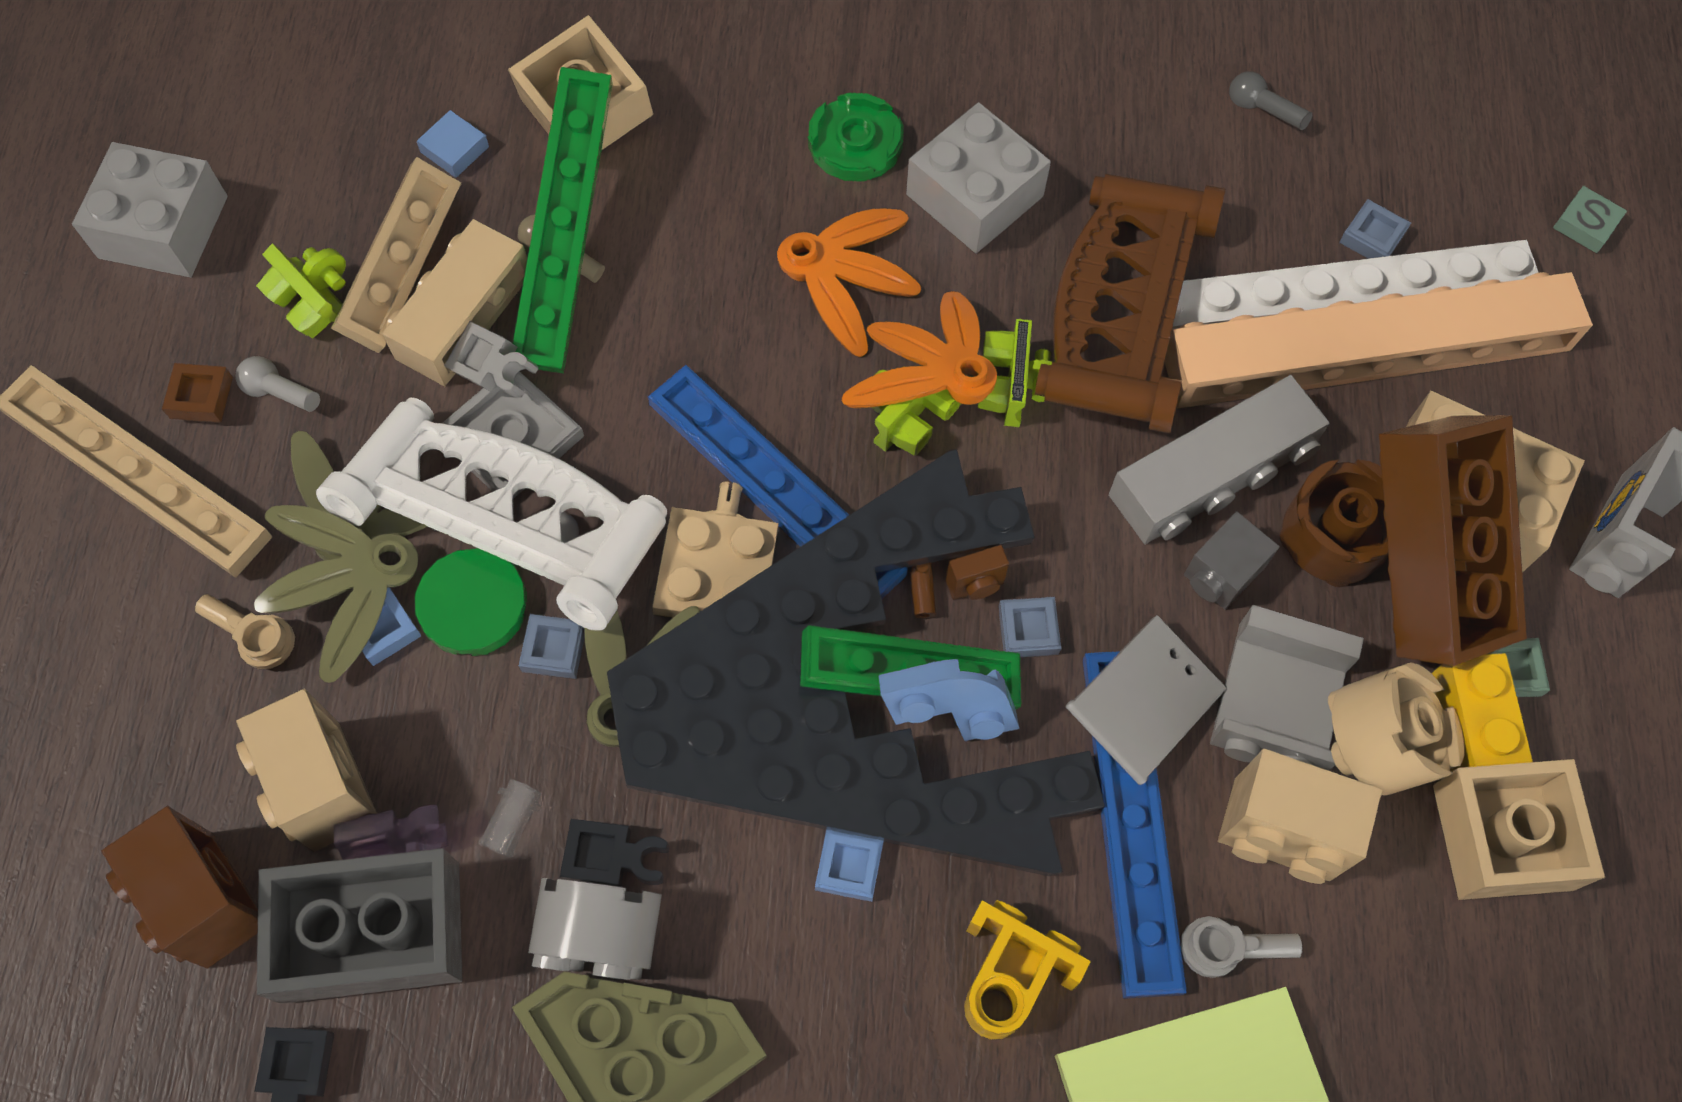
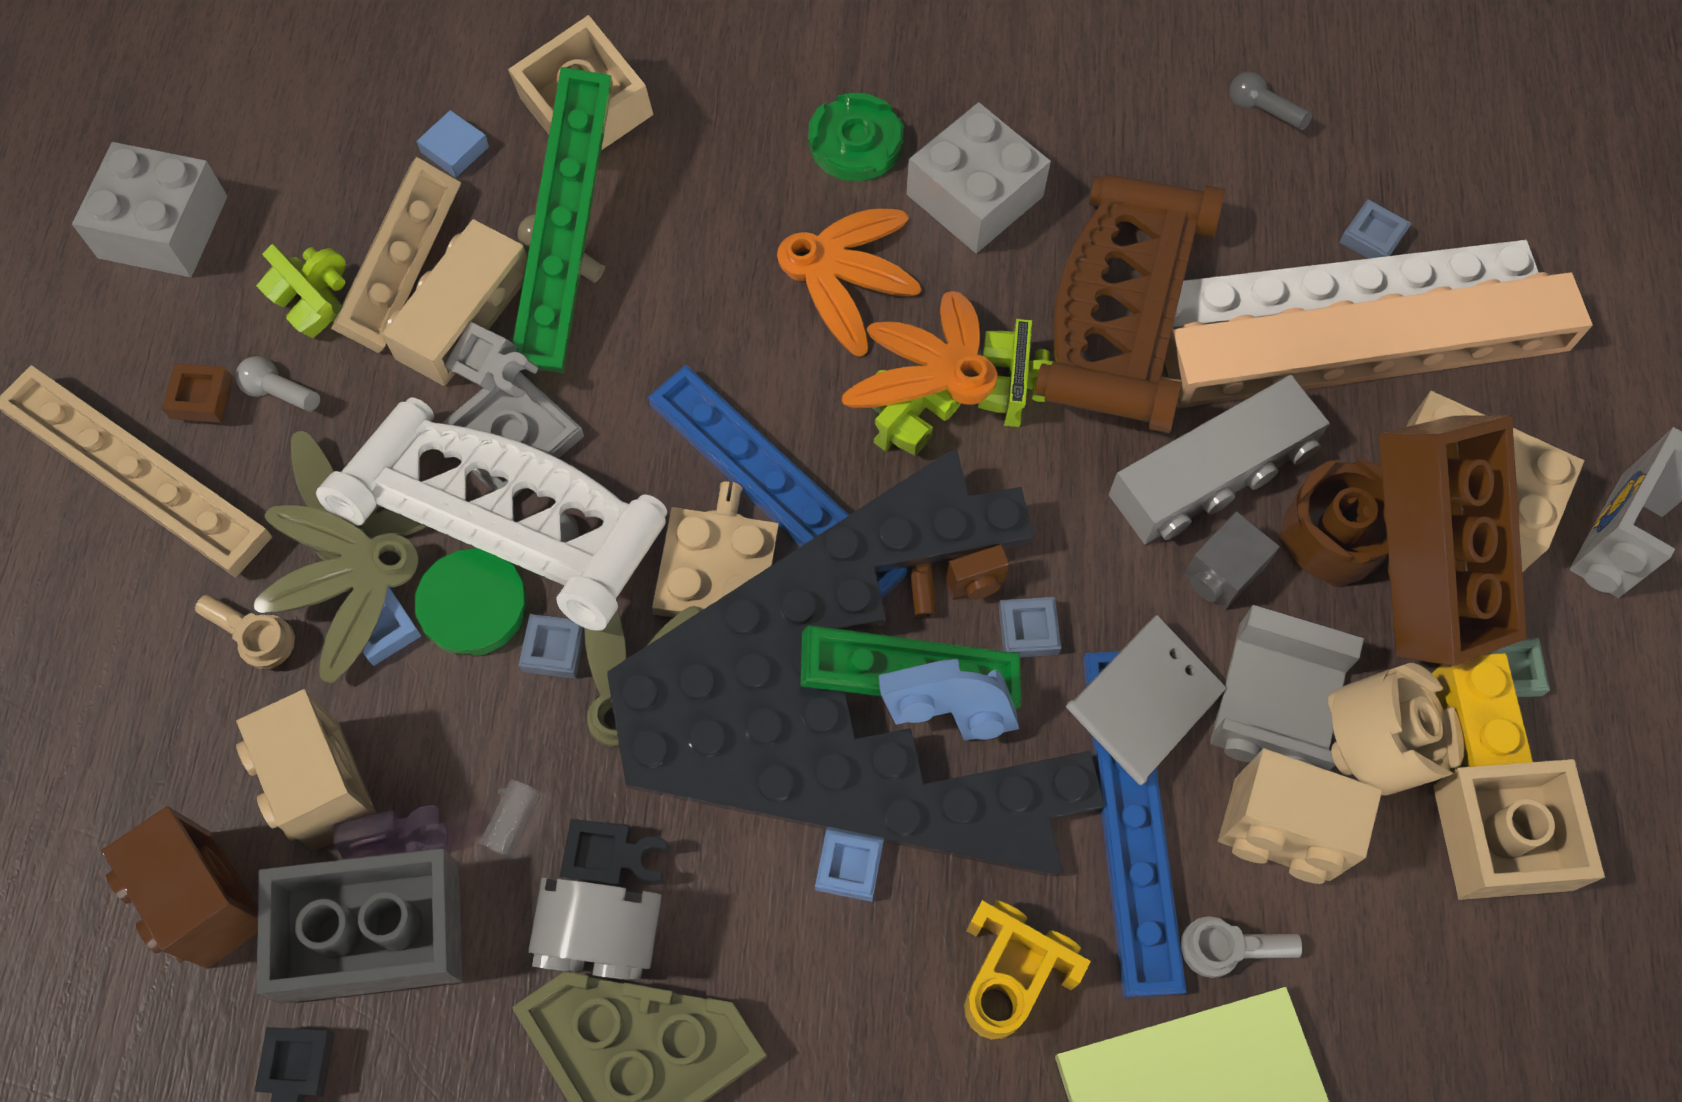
sand green tile [1553,186,1627,253] -> none

